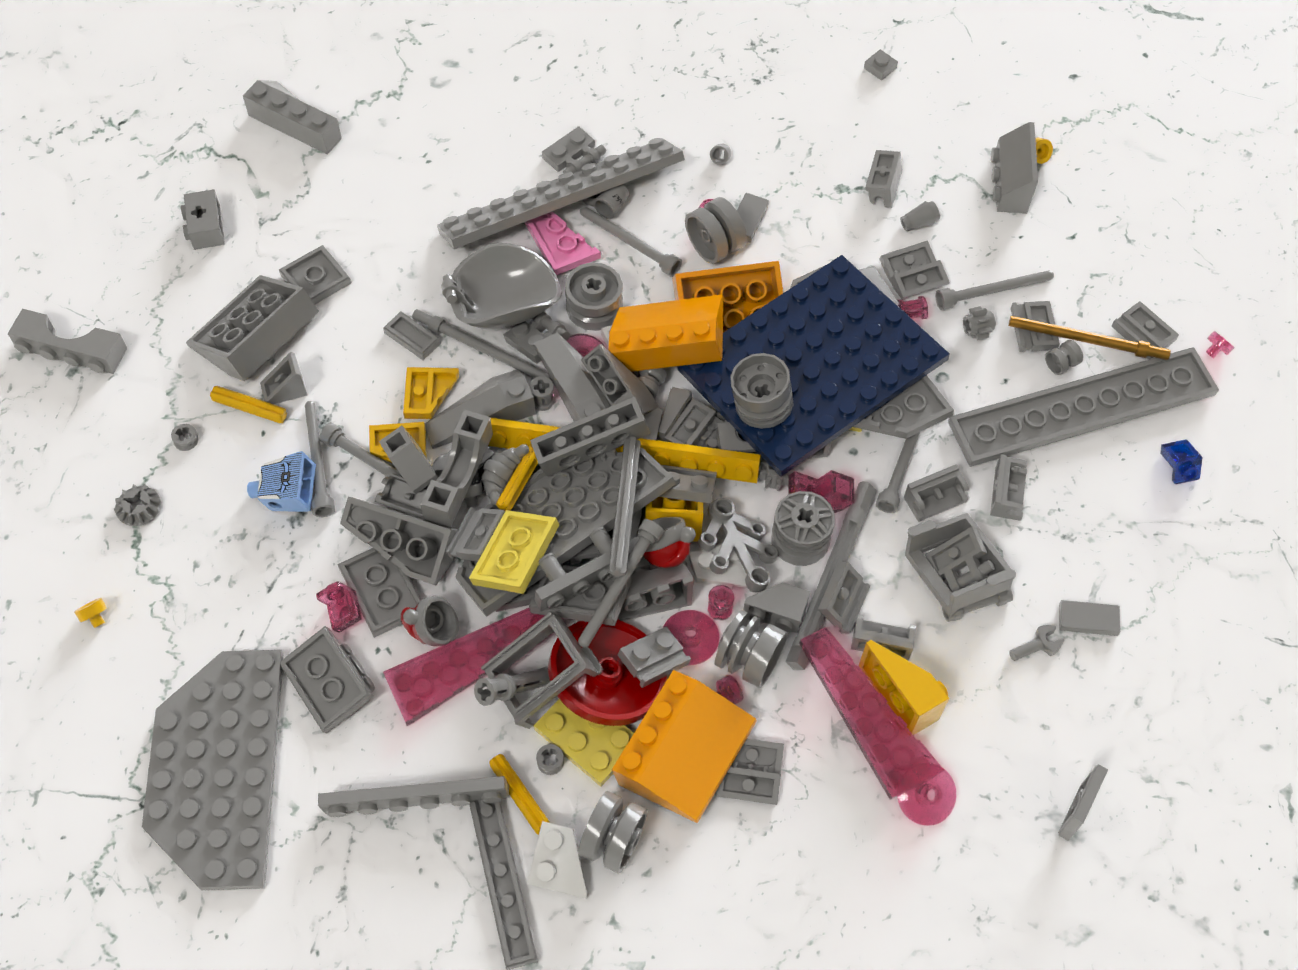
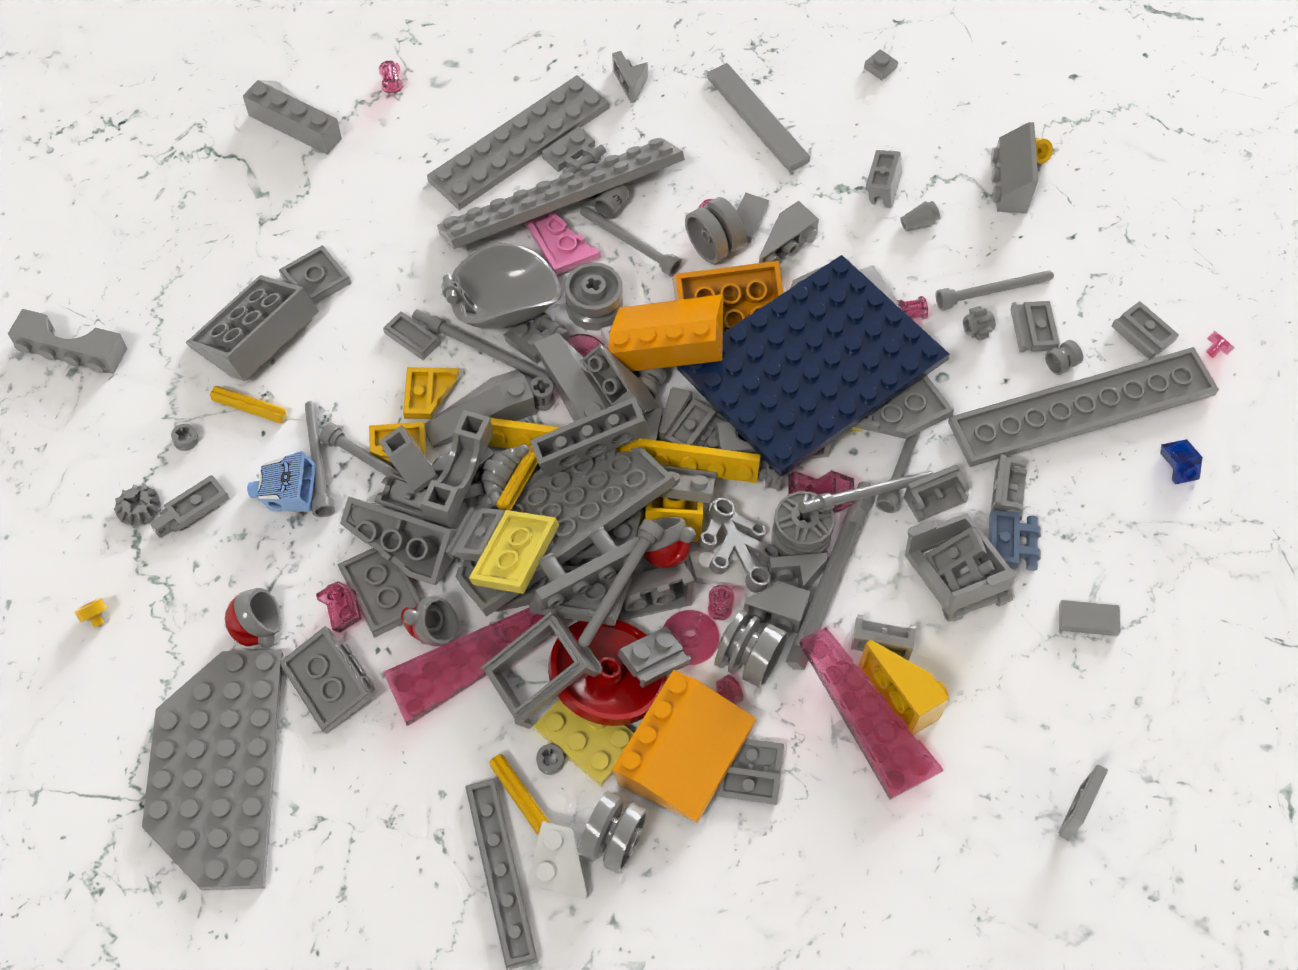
light grey brick [181,189,225,250] -> none
light grey slope [260,352,307,404] -> none
light grey plate [318,776,509,817] -> none
light grey pin [474,667,550,706] -> none
light grey axle [609,436,641,578] -> none
light grey hinge [710,143,731,165] -> none
light grey wheel [731,353,794,429] -> none
light grey plate [818,561,870,634] -> none
light grey slope [879,240,950,299] -> none
clear pink dish [897,763,957,826] -> none
pearl gold bar [1008,316,1171,360] -> none
light grey bar [1009,625,1064,661] -> none
none -> light grey hinge [150,475,230,538]
none -> light grey piece [224,588,281,648]
none -> clear pink bush [378,60,403,93]
none -> light grey plate [427,75,609,210]
none -> light grey slope [612,51,648,103]
none -> light grey tile [707,63,810,172]
none -> light grey slope [759,200,819,263]
none -> light grey slope [768,553,828,590]
none -> light grey bar [798,471,933,513]
none -> sand blue plate [989,510,1041,571]

